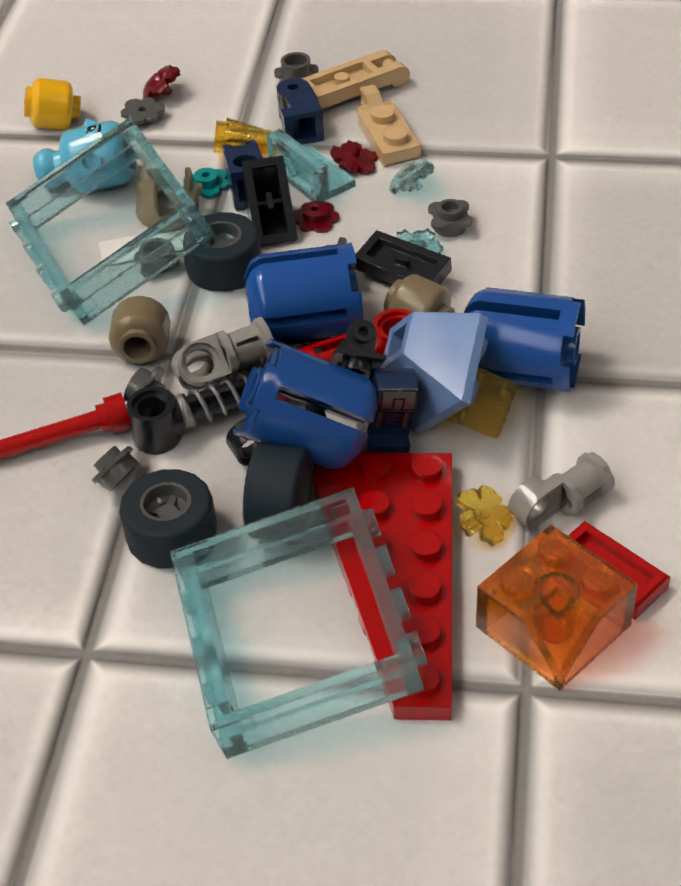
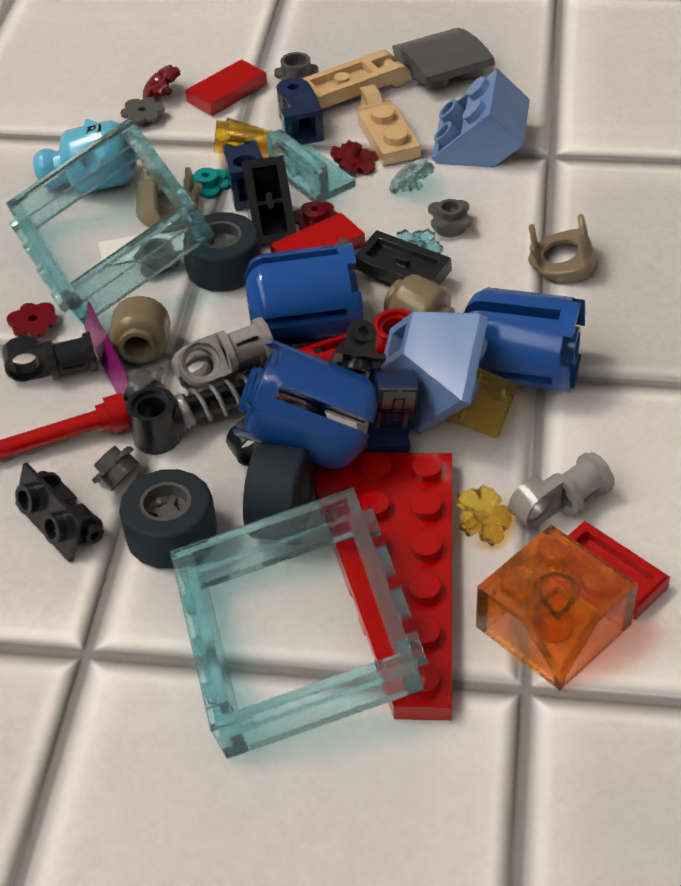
yellow head [24,78,81,131] -> none
none -> black connector [2,331,99,382]
none -> dark red plant [6,302,58,338]
none -> black hinge [15,462,104,562]
none -> magenta sticker [85,301,129,399]
none -> red tile [185,59,267,116]
none -> red tile [270,213,365,253]
none -> dark grey slope [392,27,495,88]
none -> medium blue slope [432,68,530,167]
none -> dark tan piece [528,214,598,283]

